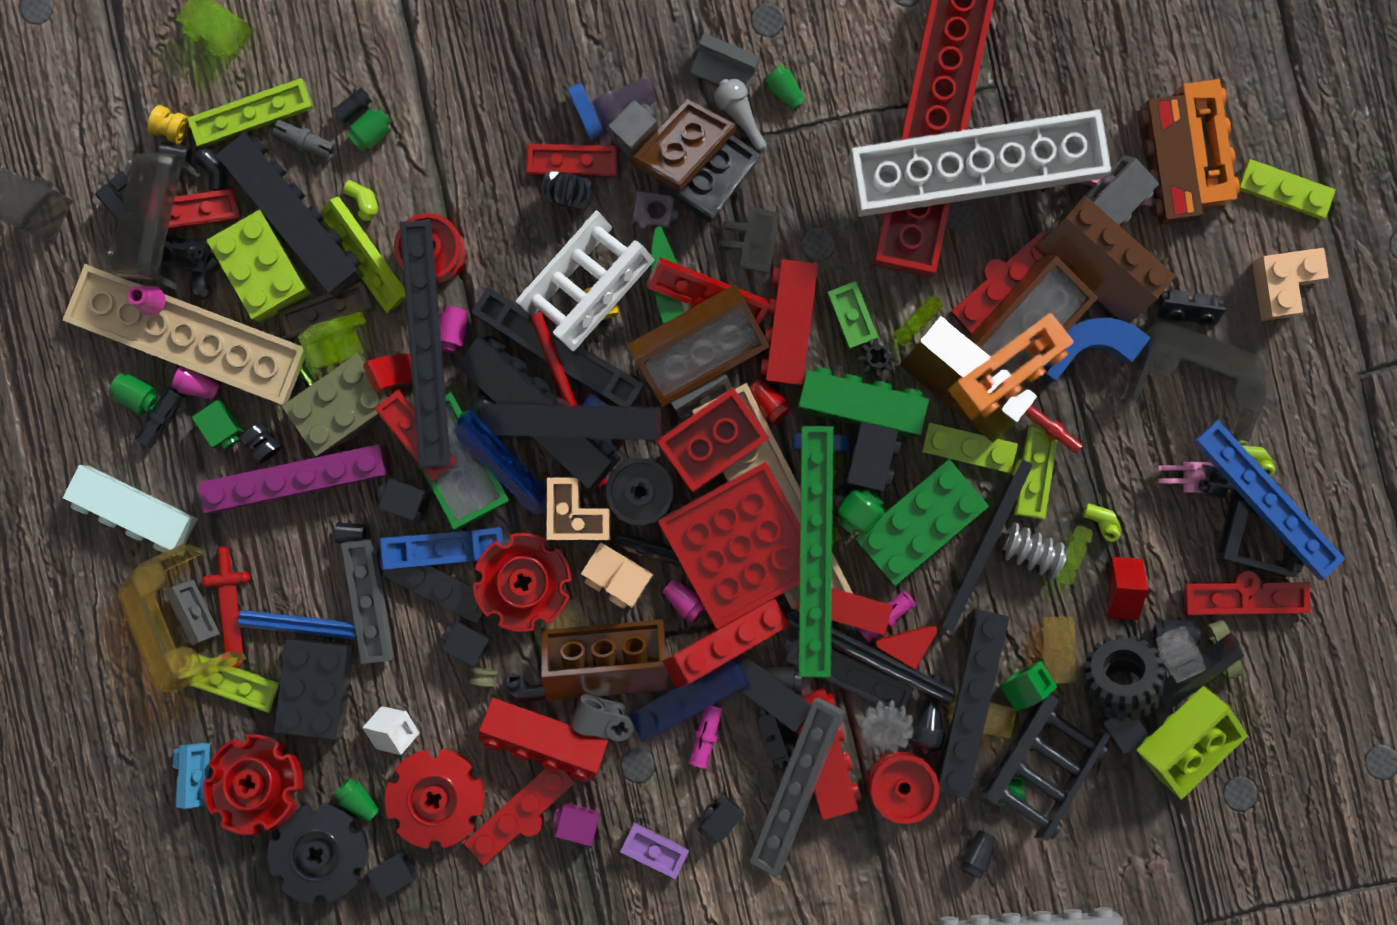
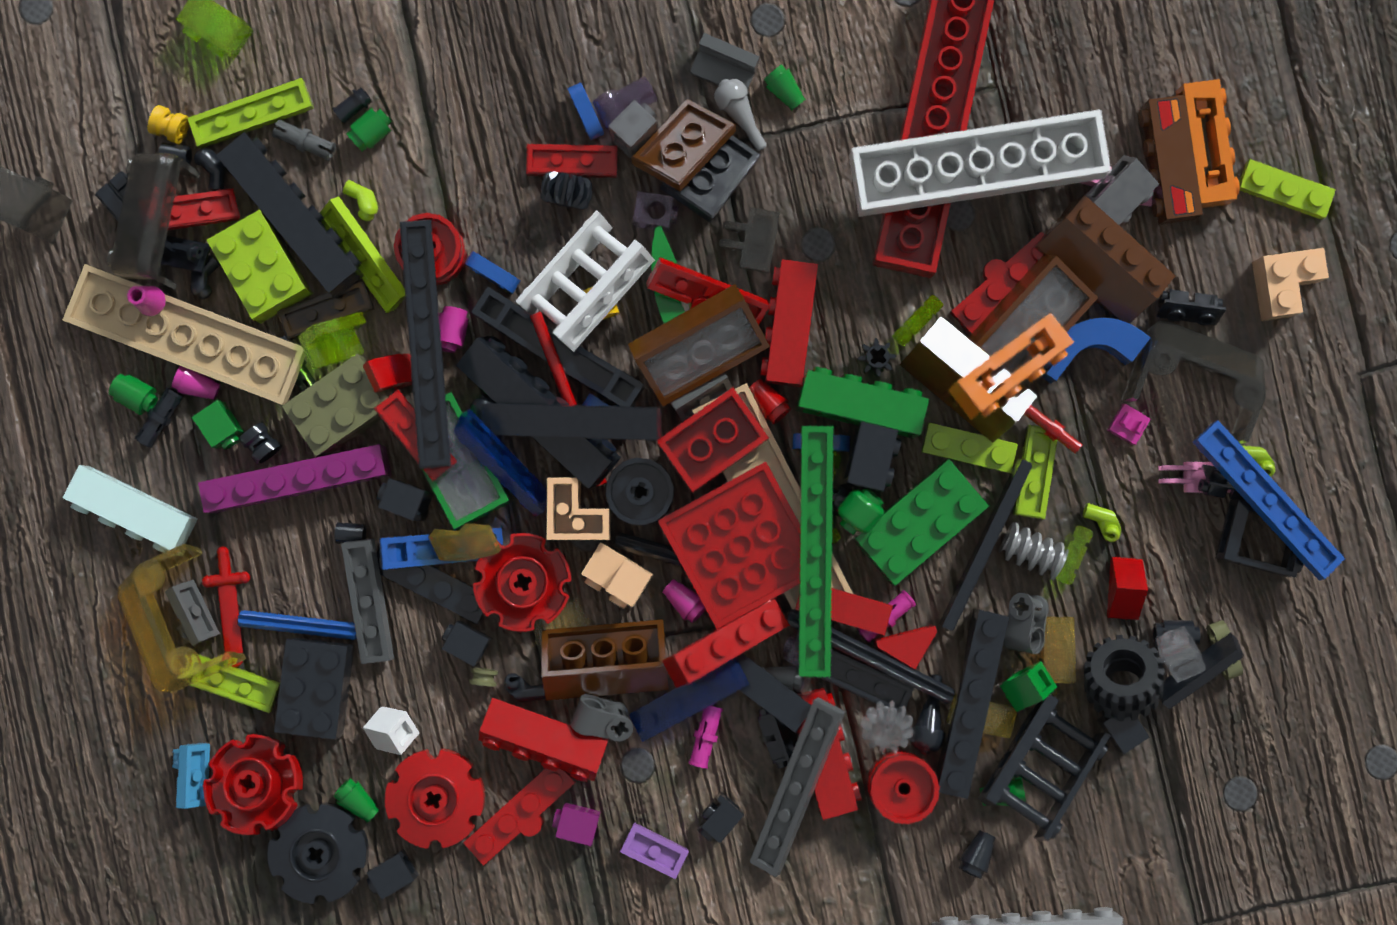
bright green plate [827,281,878,349] -> none
lime brick [1136,686,1248,800] -> none
red hinge [1184,571,1311,615] -> none
none -> clear yellow slope [429,523,501,561]
none -> blue beam [464,251,521,294]
none -> dark grey piece [1004,593,1049,654]
none -> dark pink tile [1107,403,1151,446]

